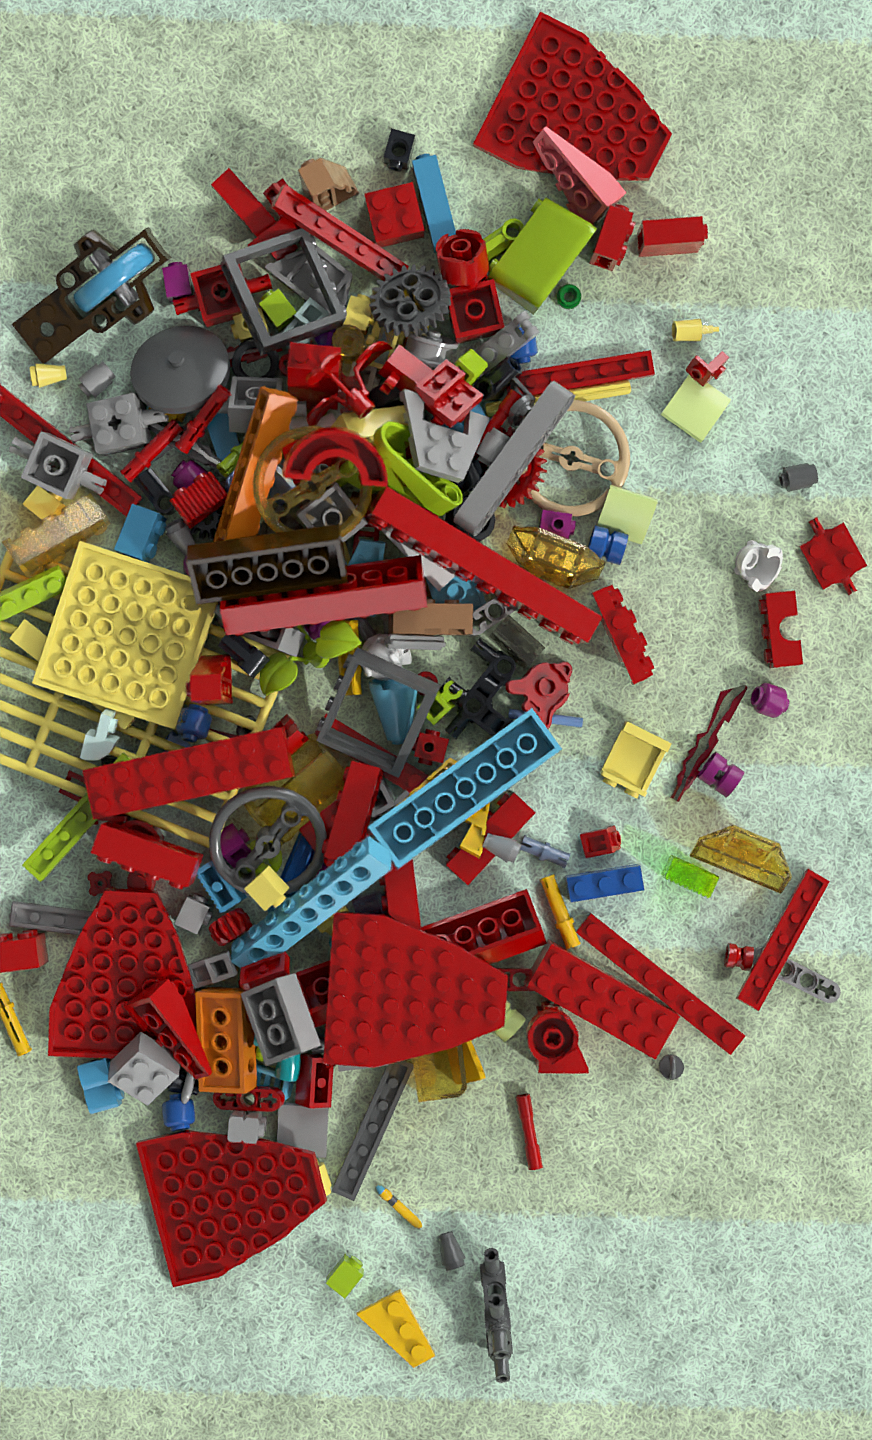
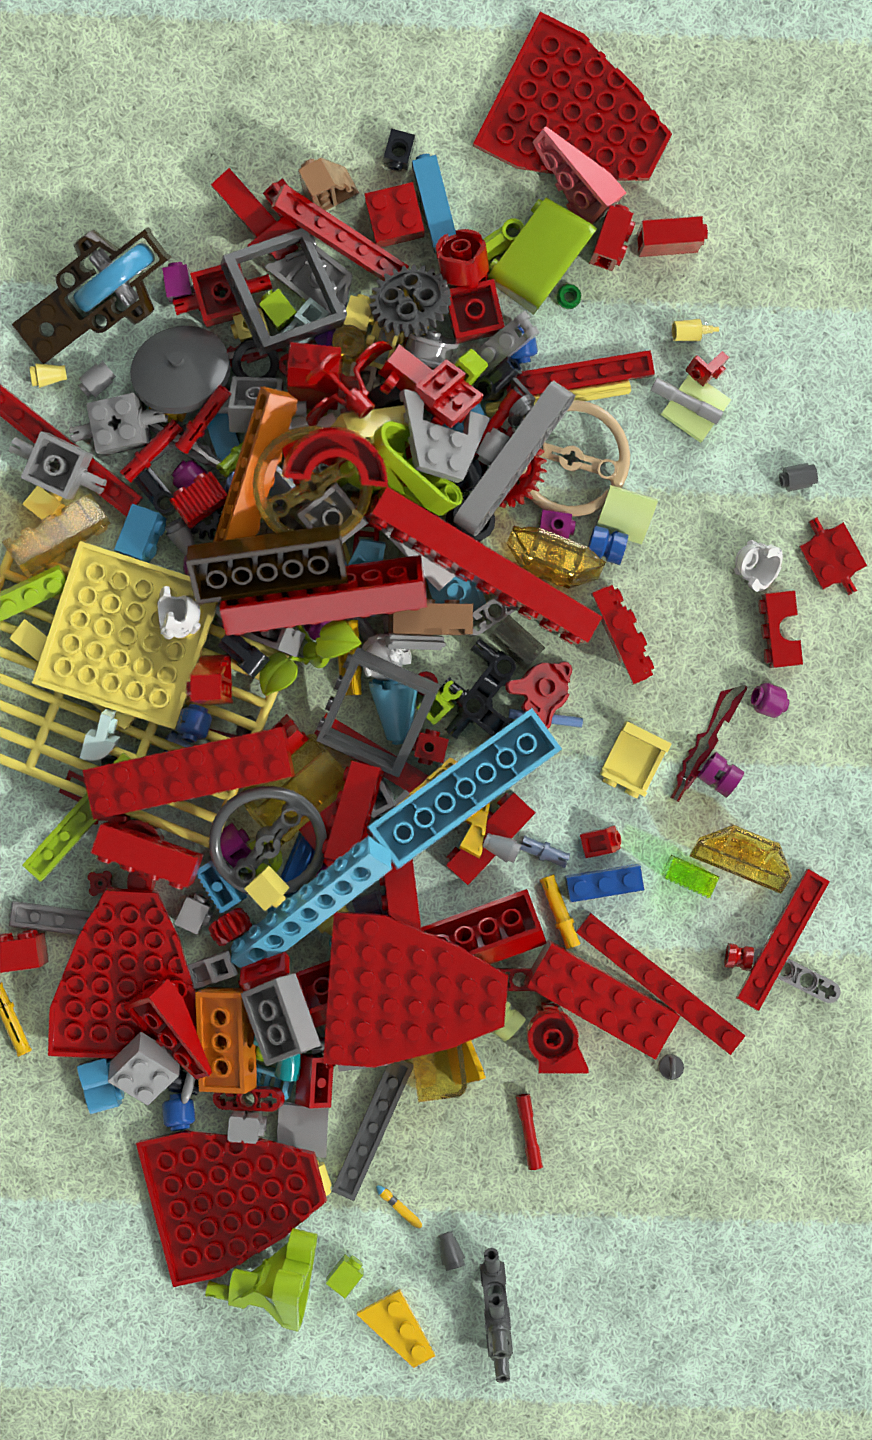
none -> white helmet [157,586,201,639]
none -> lime connector [205,1228,318,1332]
none -> light grey piece [650,377,723,425]

